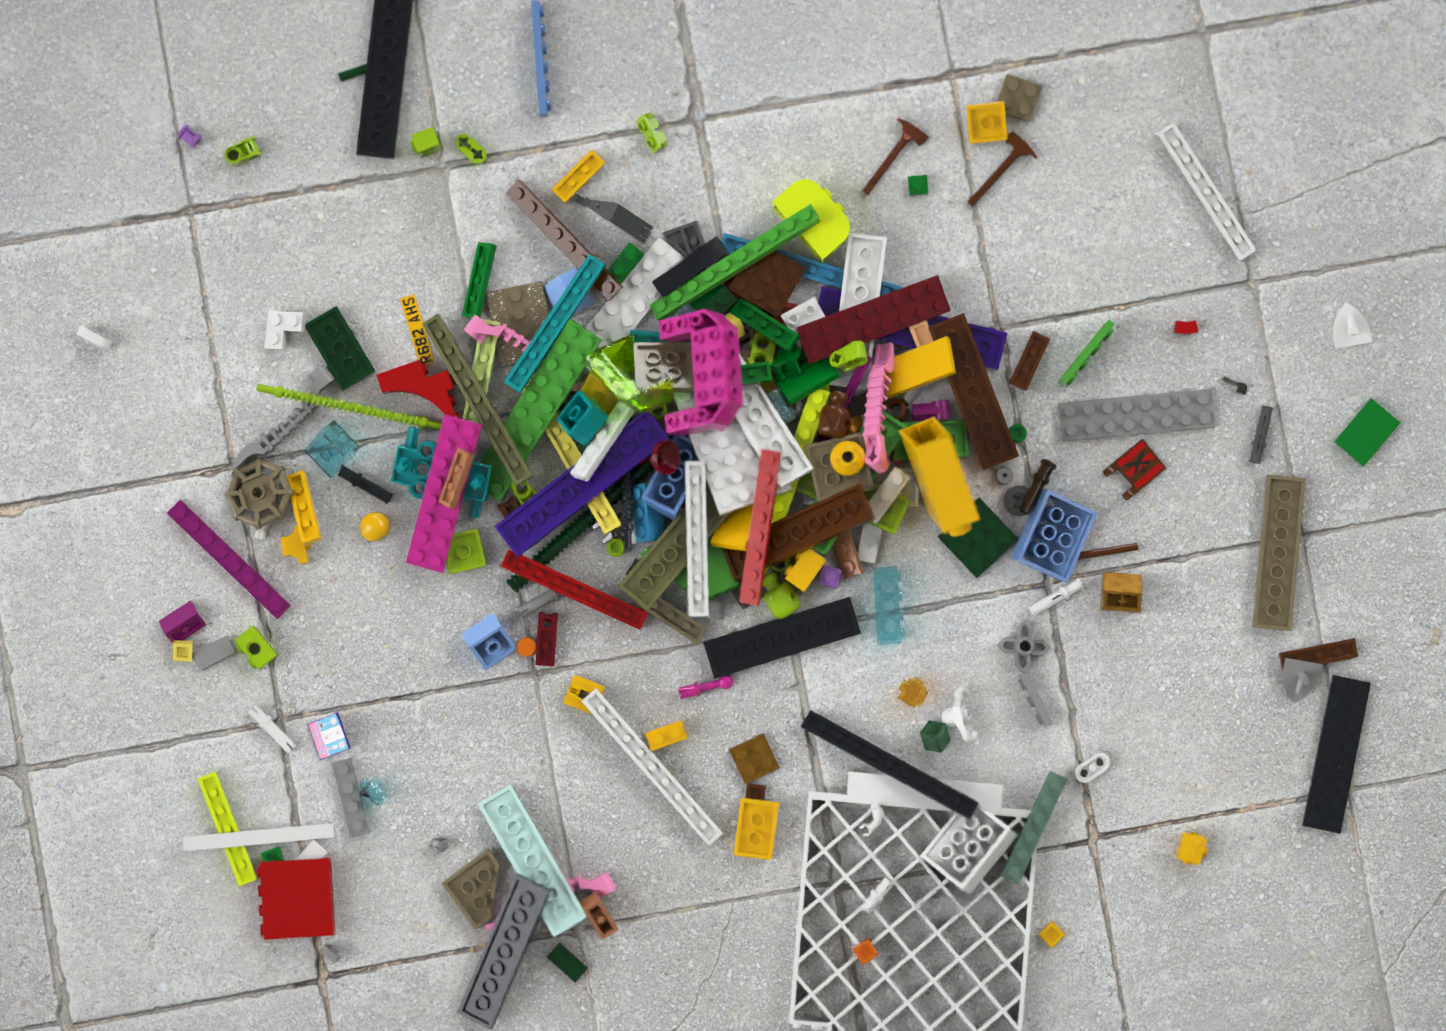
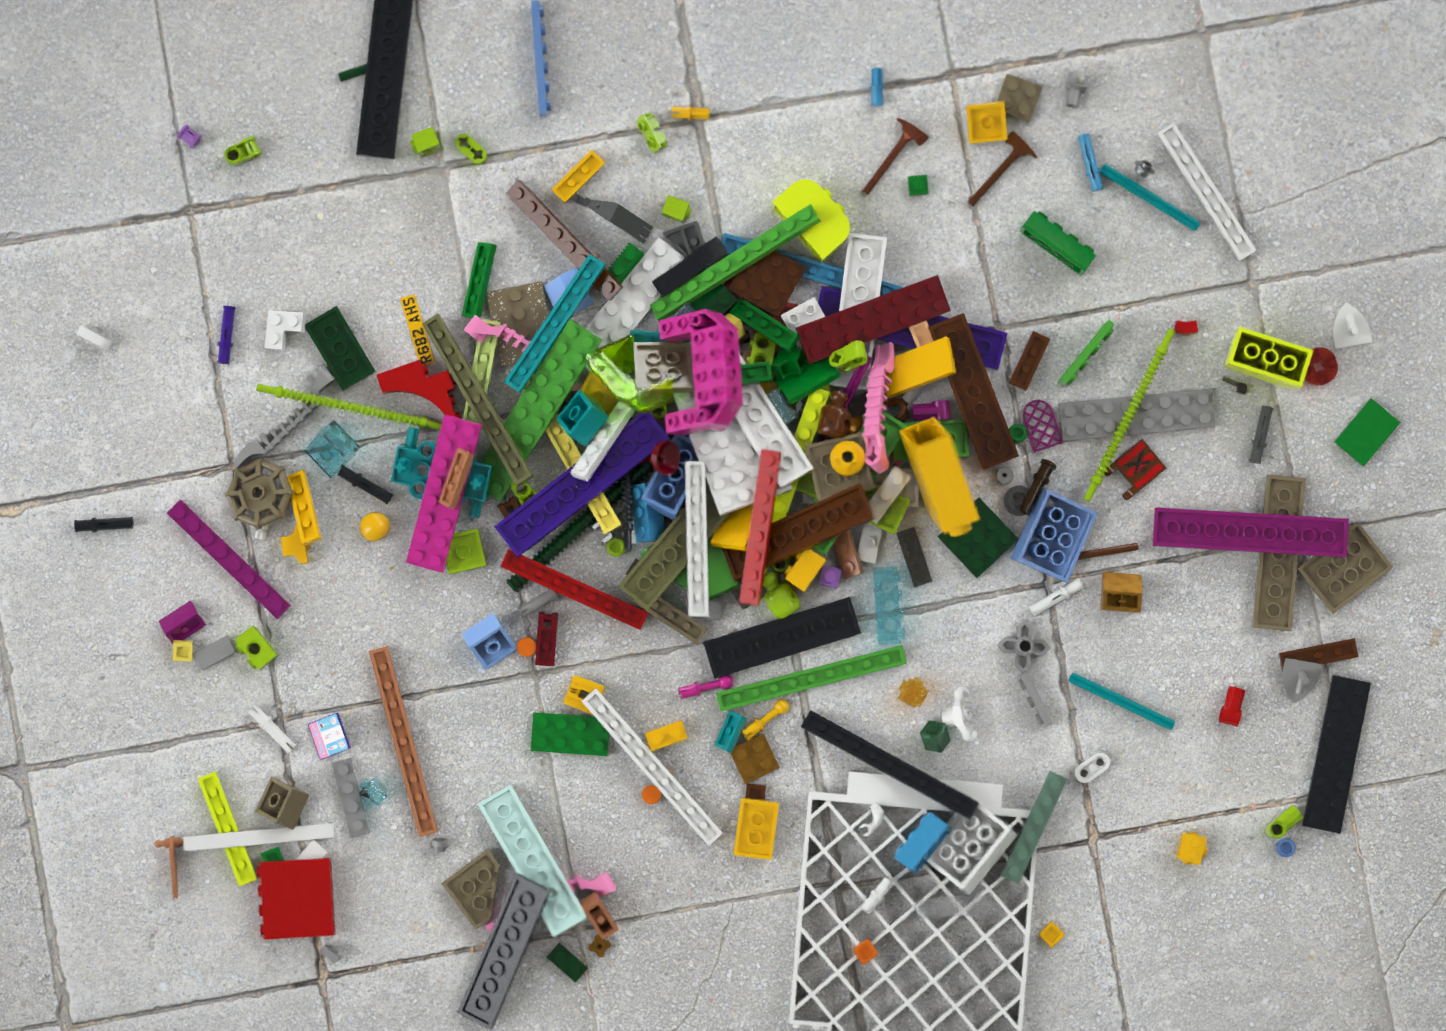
none -> black pin [74,517,134,533]
none -> nougat piece [154,836,184,898]
none -> dark purple pin [217,306,236,364]
none -> dark tan slope [255,777,309,830]
none -> nougat plate [369,646,438,837]
none -> green plate [531,712,609,756]
none -> pearl gold plate [588,934,611,958]
none -> orange tile [642,785,661,804]
none -> lime brick [662,195,692,223]
none -> yellow axle [671,105,710,121]
none -> teal plate [714,711,747,753]
none -> bright green plate [716,645,907,711]
none -> yellow pin [741,699,790,741]
none -> dark azure axle [870,68,885,106]
none -> dark azure brick [894,812,952,875]
none -> clear smoke plate [896,527,932,587]
none -> green slope [1019,211,1096,276]
none -> magenta window [1023,400,1063,452]
none -> light grey piece [1065,72,1089,109]
none -> teal axle [1069,673,1175,730]
none -> dark azure pin [1078,133,1104,192]
none -> lime hose [1083,328,1175,502]
none -> teal axle [1100,164,1200,231]
none -> flat silver plate [1135,160,1155,177]
none -> magenta plate [1153,507,1349,558]
none -> red piece [1218,686,1245,727]
none -> neon yellow brick [1224,327,1313,390]
none -> lime piece [1265,805,1304,839]
none -> medium blue plate [1276,838,1296,857]
none -> dark tan plate [1297,522,1393,614]
none -> clear red plate [1304,347,1338,386]

